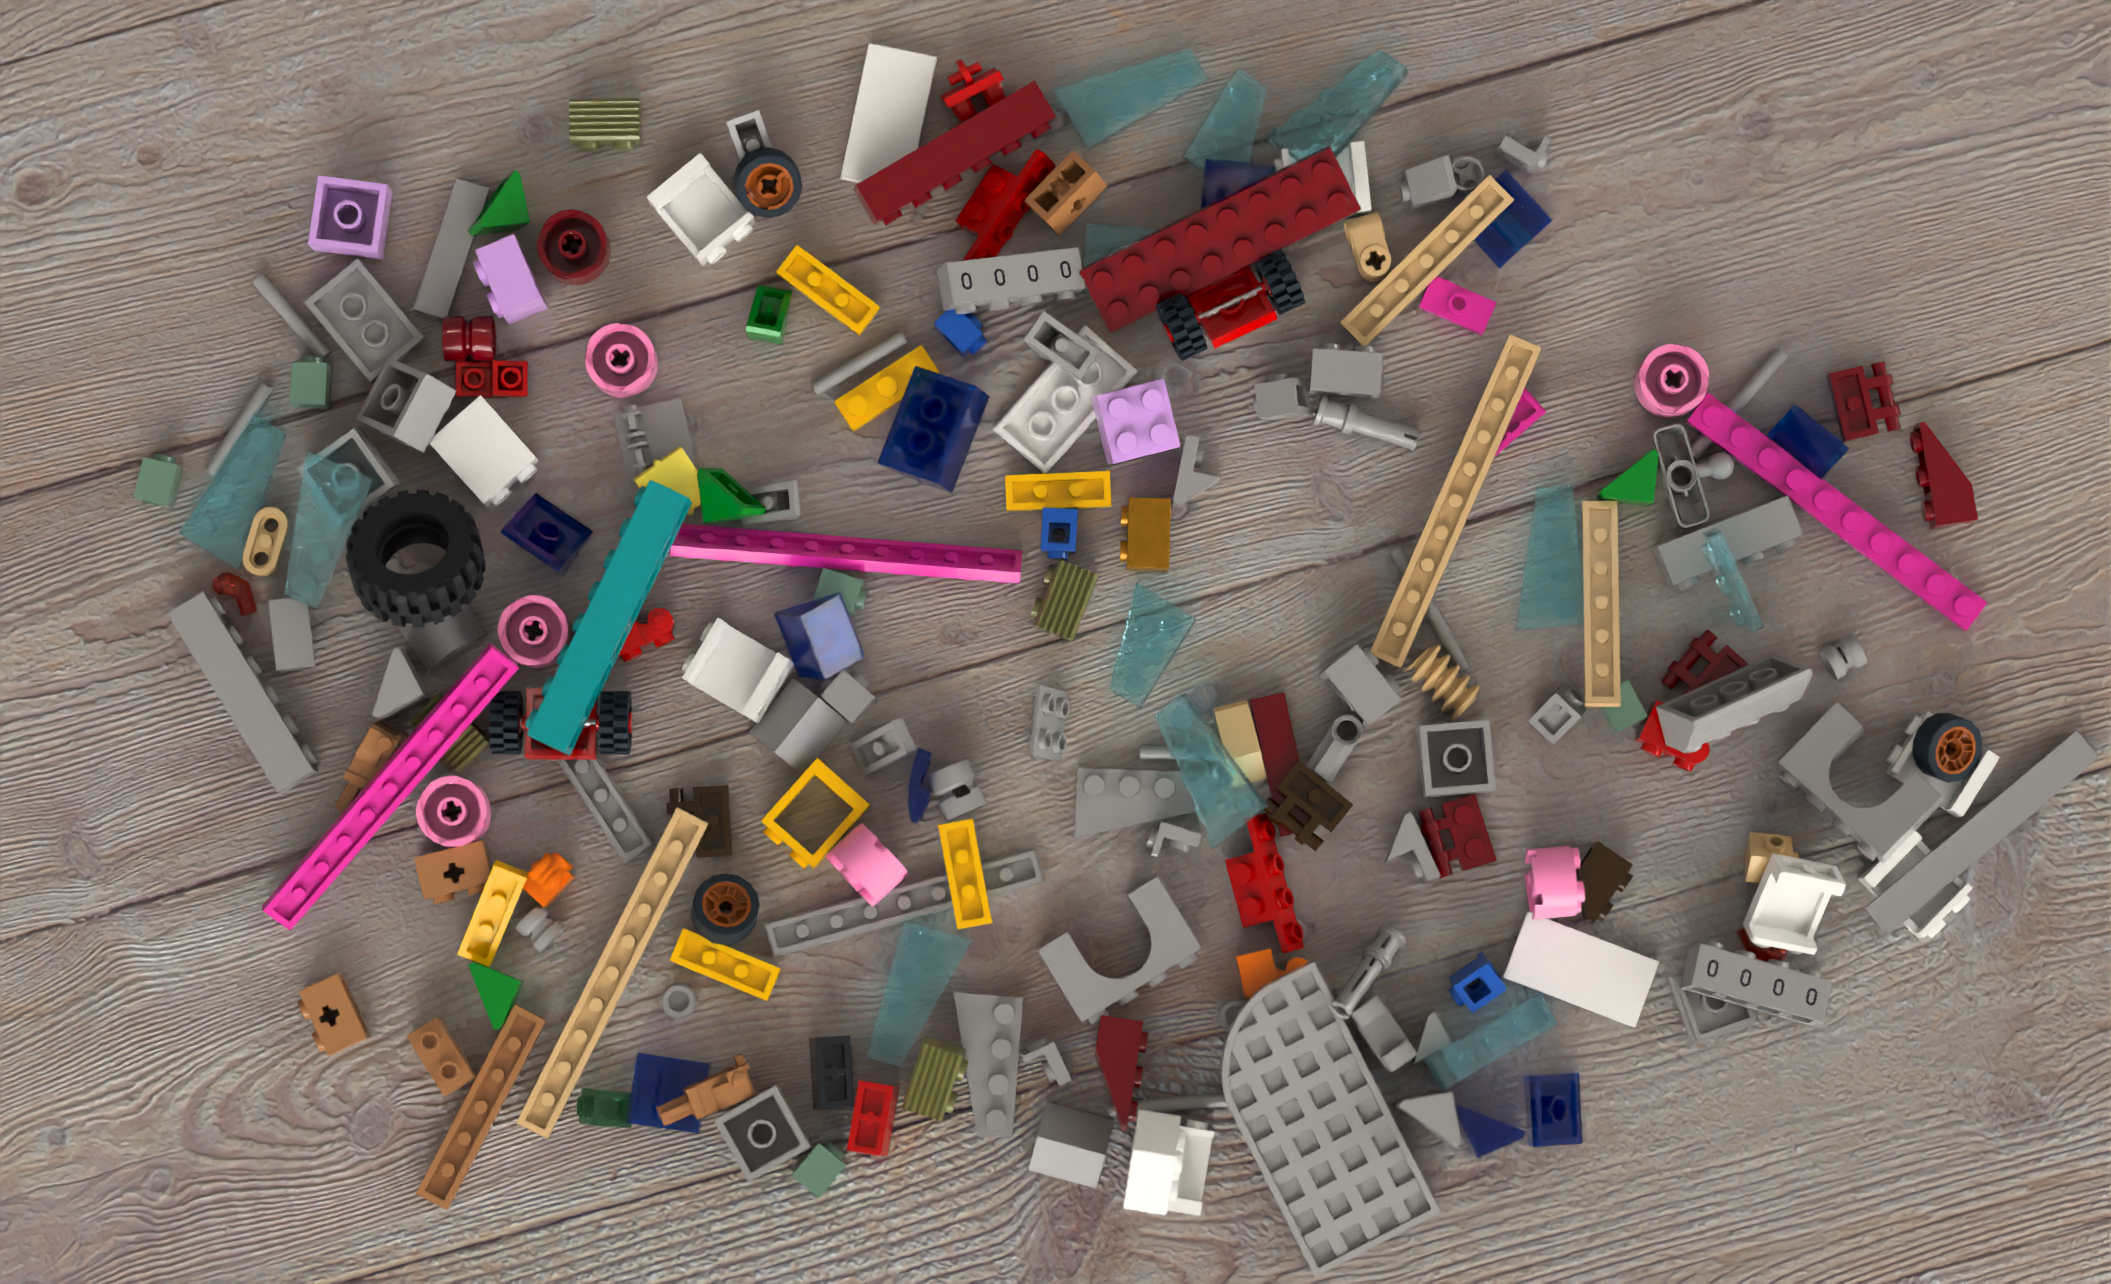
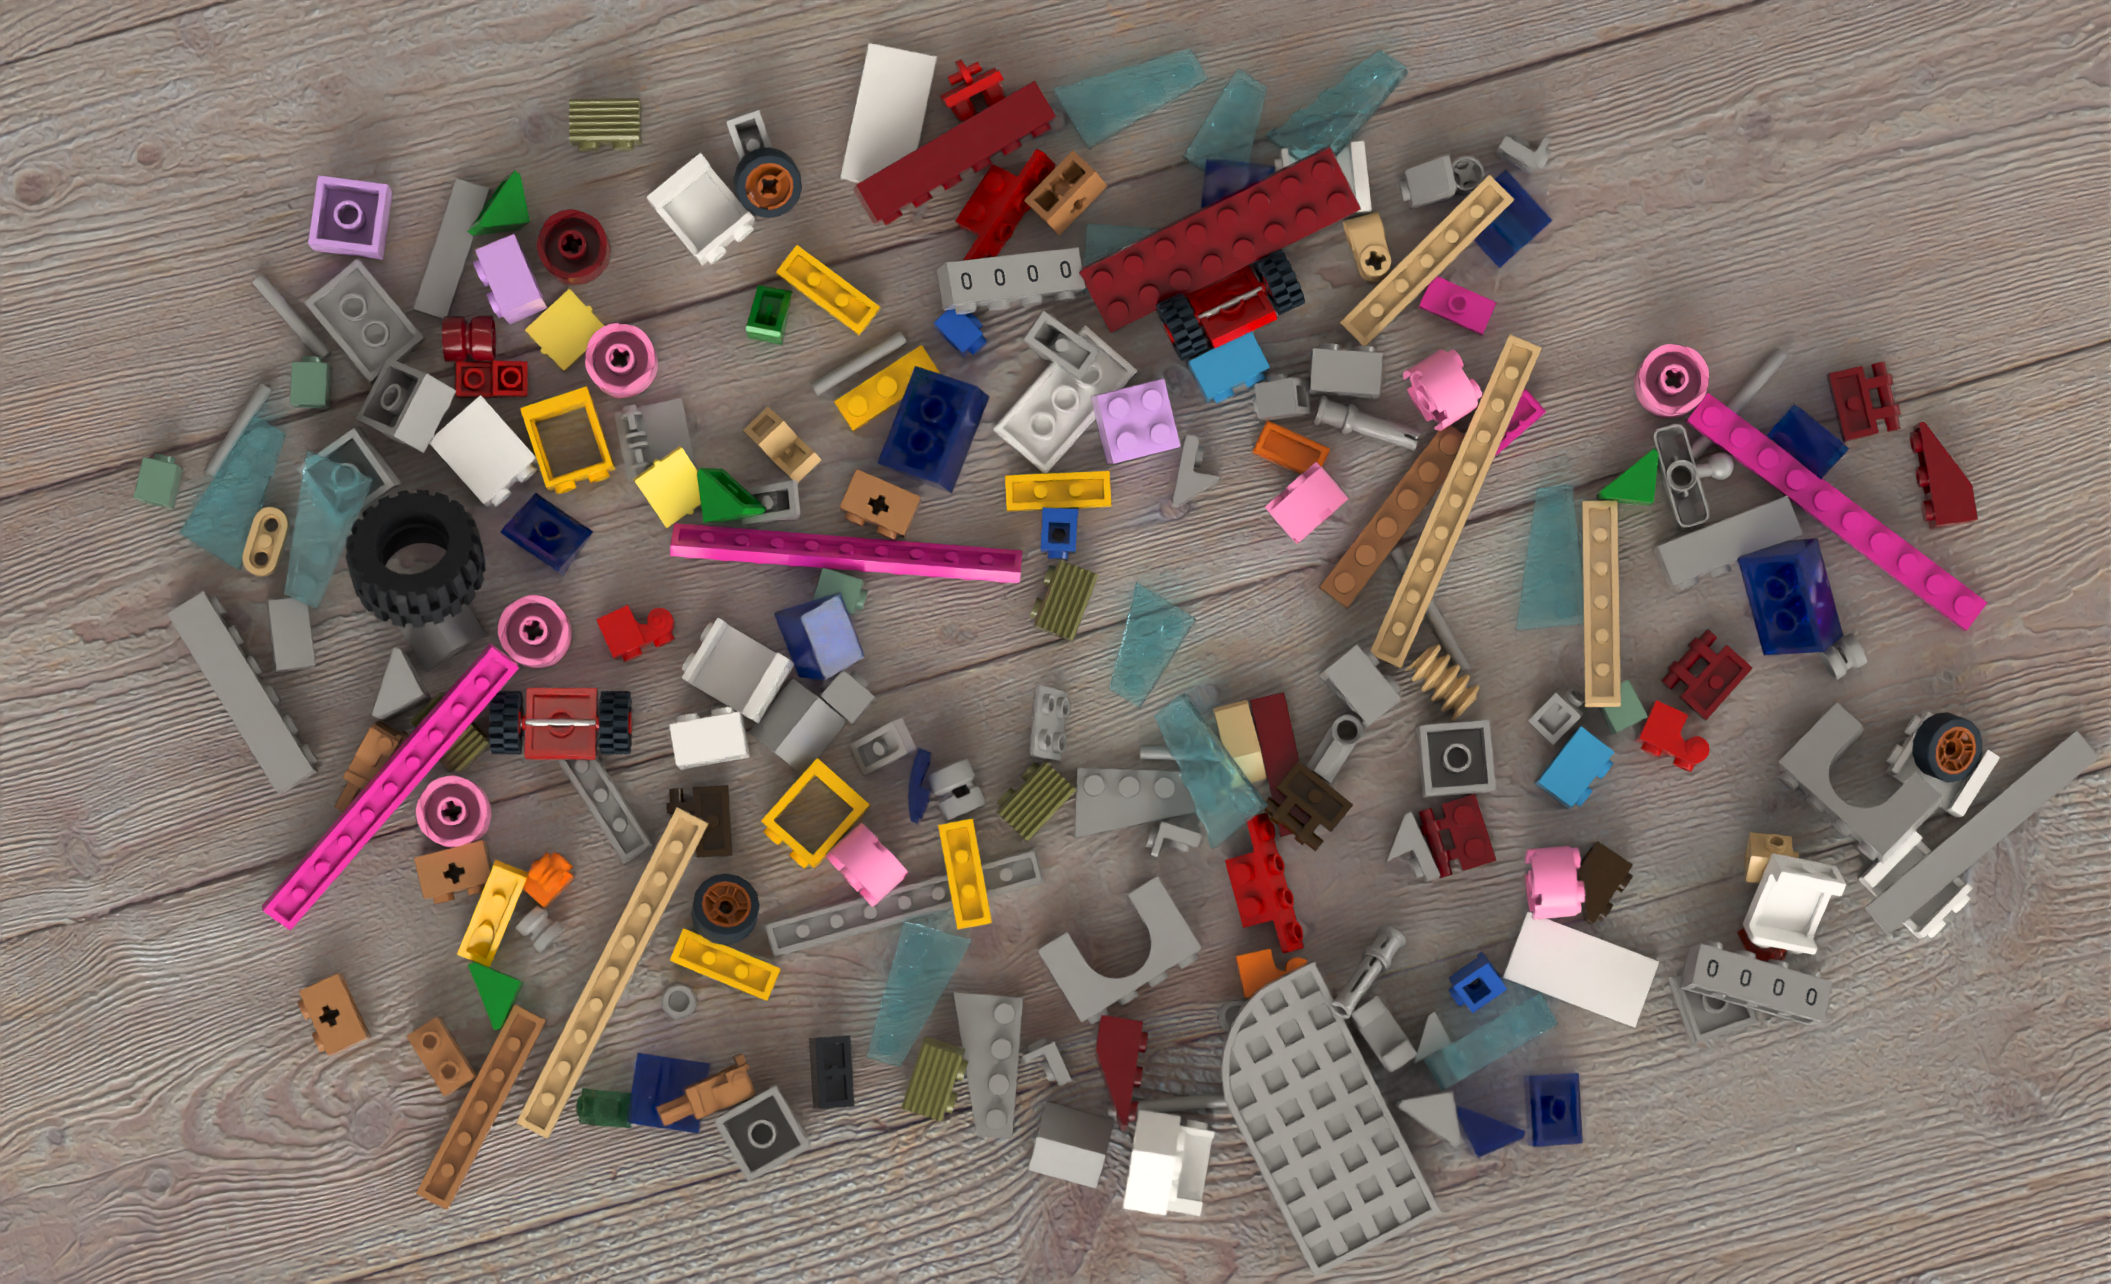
clear red arm [212,572,258,616] -> none
teal brick [526,480,692,756] -> none
sand green brick [792,1141,847,1198] -> none
red hinge [847,1080,900,1157] -> none
pearl gold brick [1120,497,1171,572] -> none
light grey slope [1656,654,1812,753] -> none
clear light blue wing [1701,528,1764,633] -> none
none -> yellow window [520,386,616,494]
none -> light yellow piece [525,289,604,372]
none -> white brick [669,707,750,770]
none -> tan slope [743,407,821,483]
none -> medium nougat brick [840,469,921,541]
none -> olive brick [997,761,1076,842]
none -> dark azure brick [1188,331,1270,404]
none -> orange tile [1252,420,1330,475]
none -> bright pink brick [1265,462,1349,544]
none -> medium nougat plate [1319,425,1465,609]
none -> bright pink brick [1403,349,1482,431]
none -> dark azure brick [1535,726,1614,809]
none -> clear blue slope [1737,538,1844,655]

